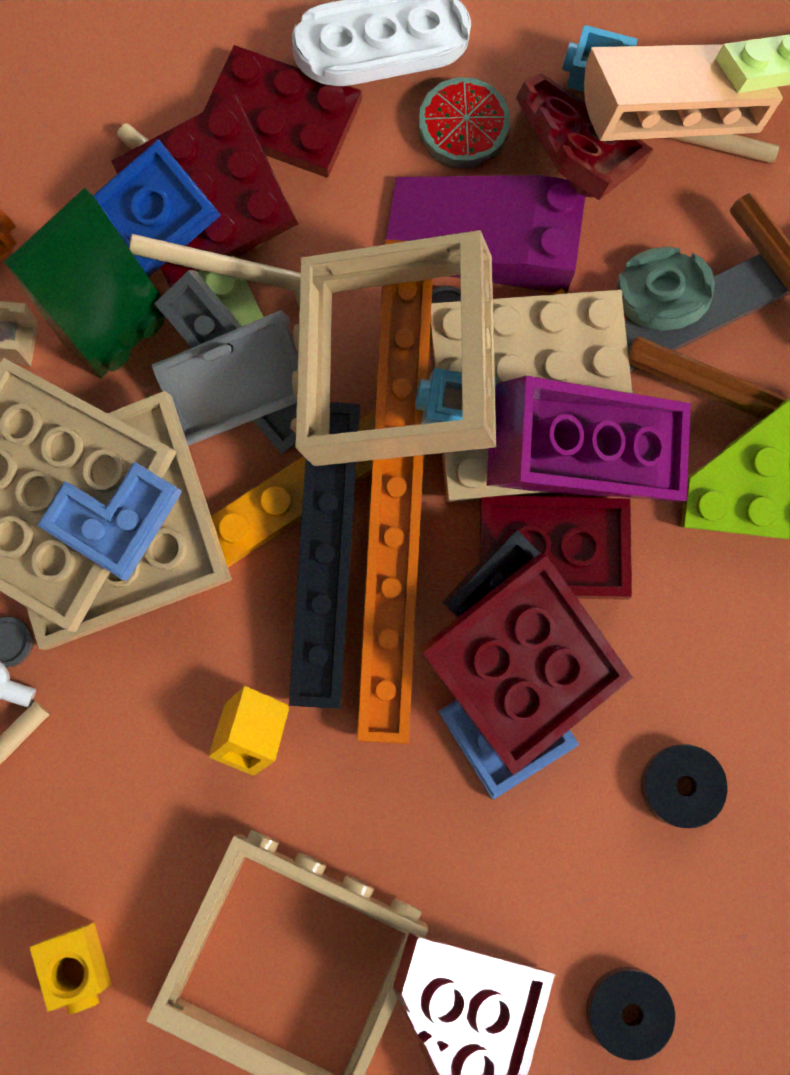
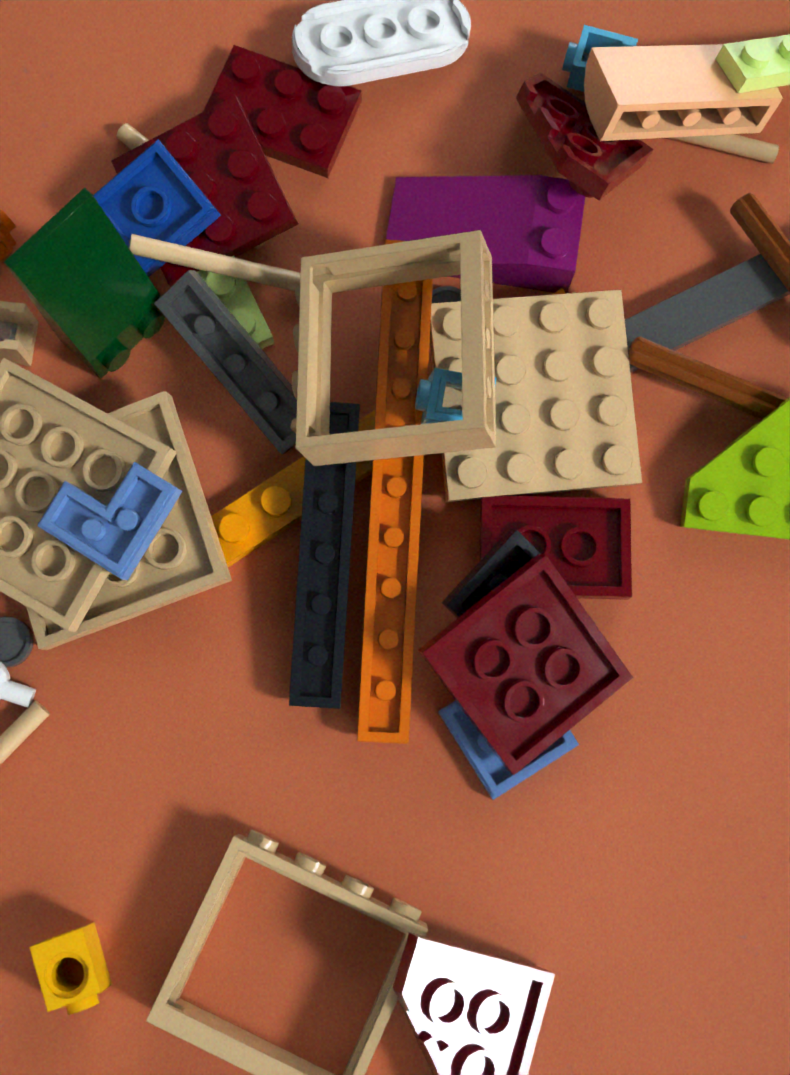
light grey door [152,310,298,446] -> none
yellow panel [208,686,289,776] -> none
tile [419,77,510,169] -> none
magenta slope [486,376,691,502] -> none
black piece [587,967,675,1061] -> none
sand green tile [617,247,715,331] -> none
black piece [641,744,728,828] -> none

